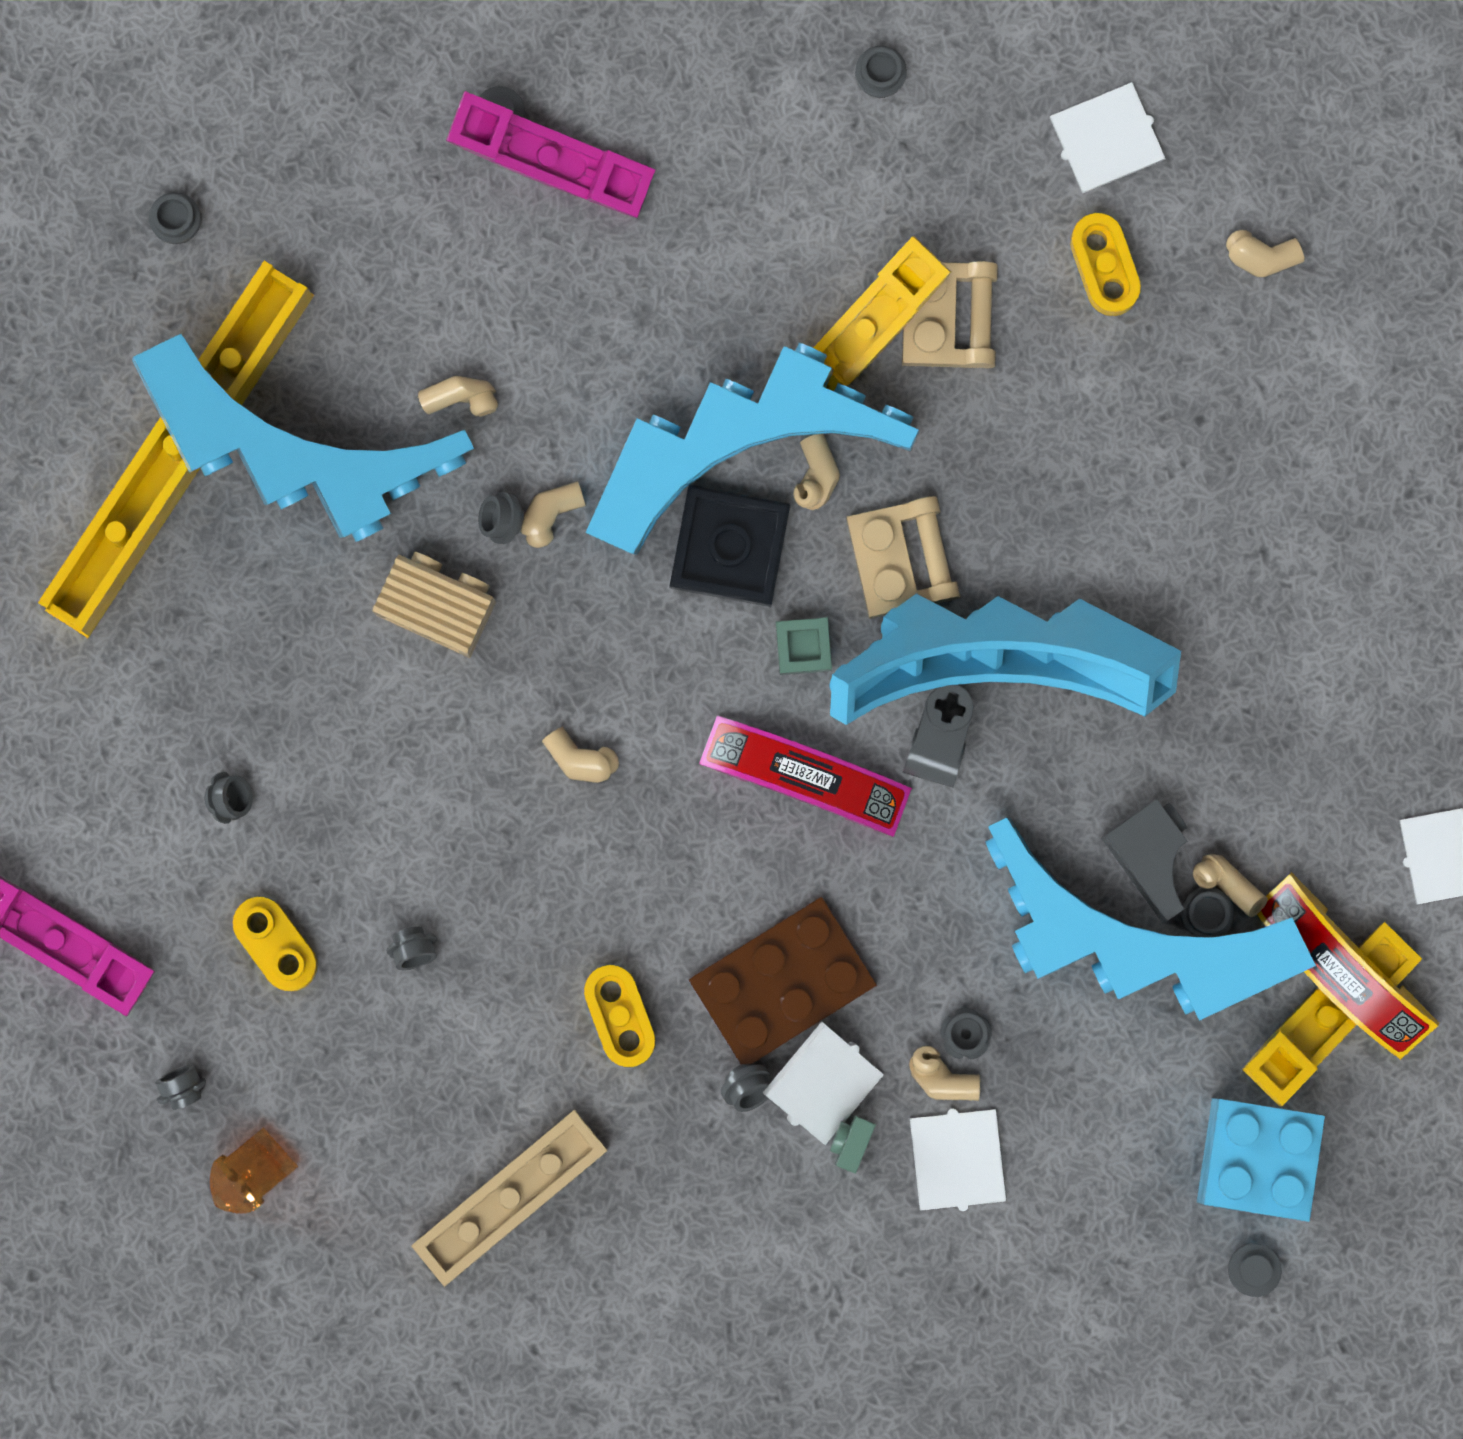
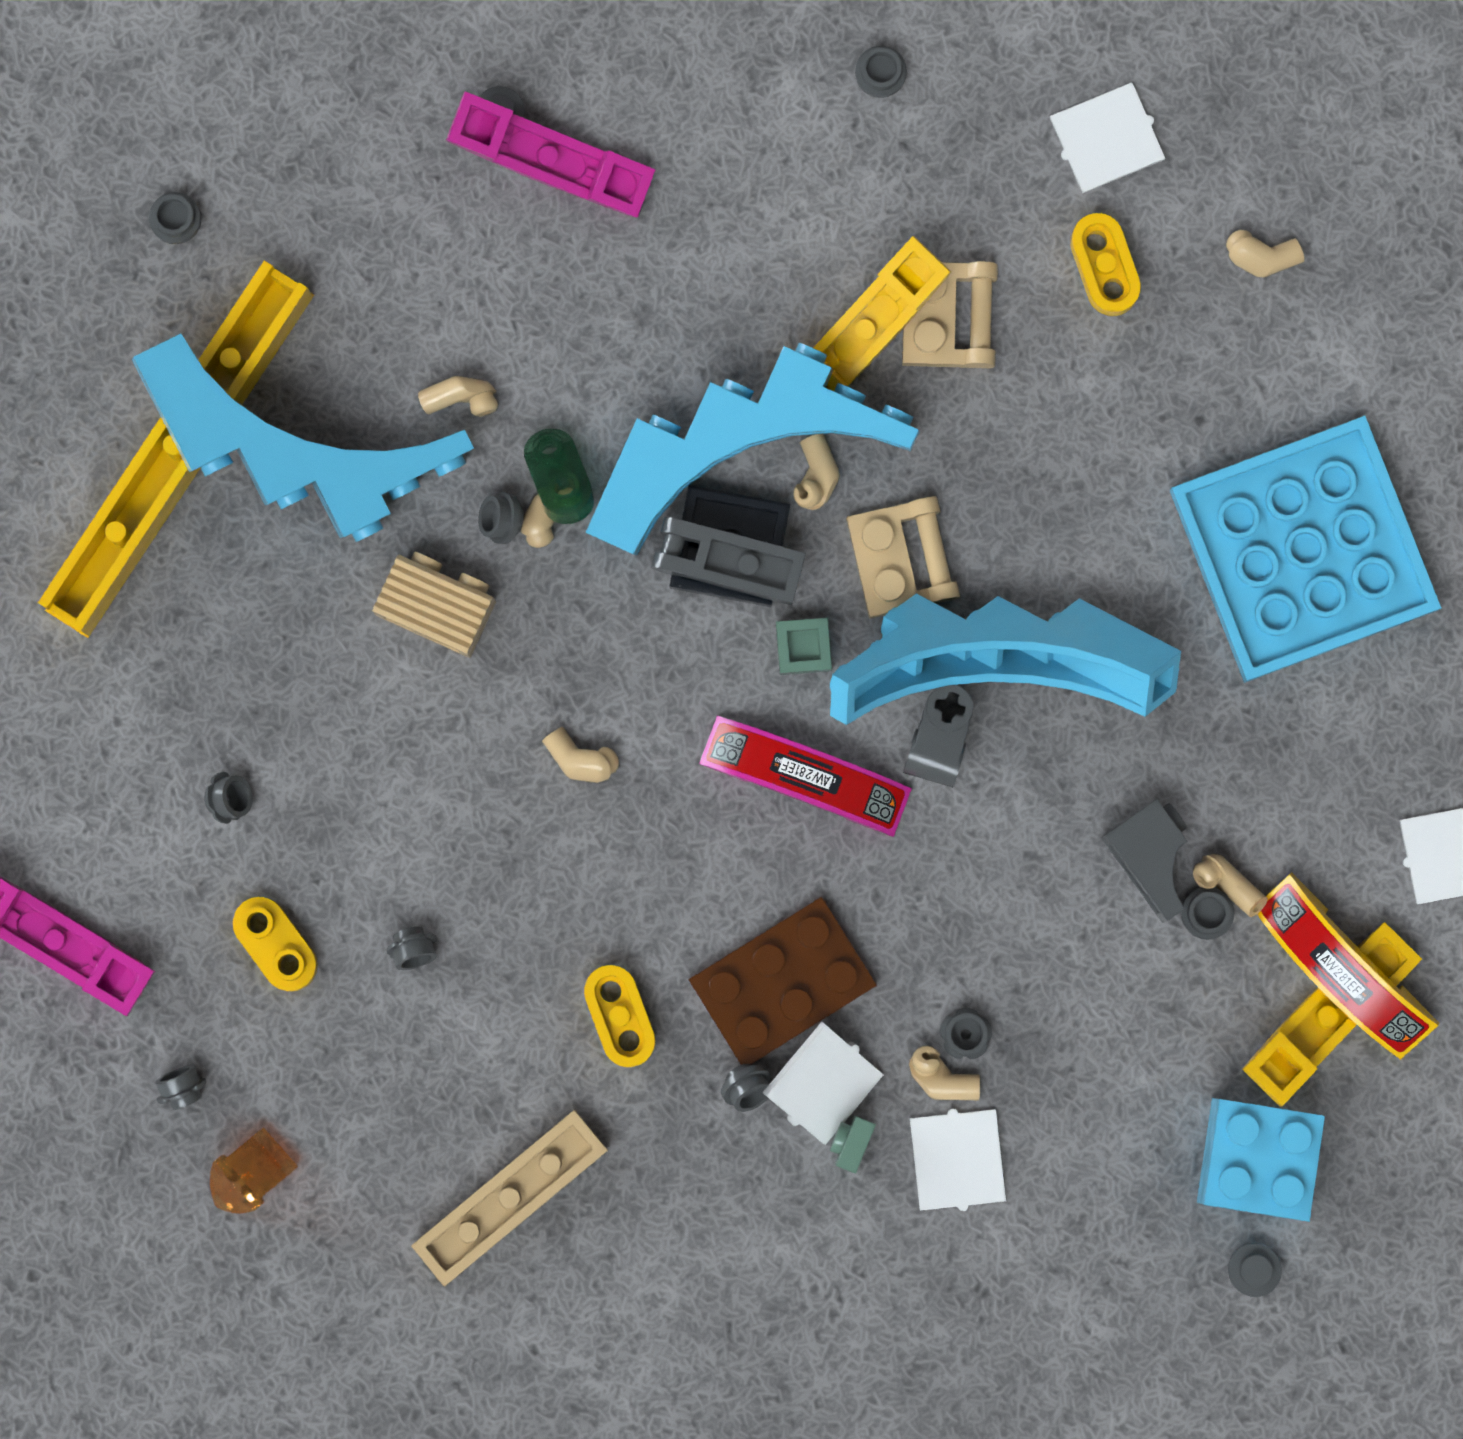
medium azure arch [985,818,1316,1021] -> none
none -> clear green plate [524,428,594,524]
none -> dark grey plate [651,517,806,606]
none -> medium azure plate [1170,416,1441,683]

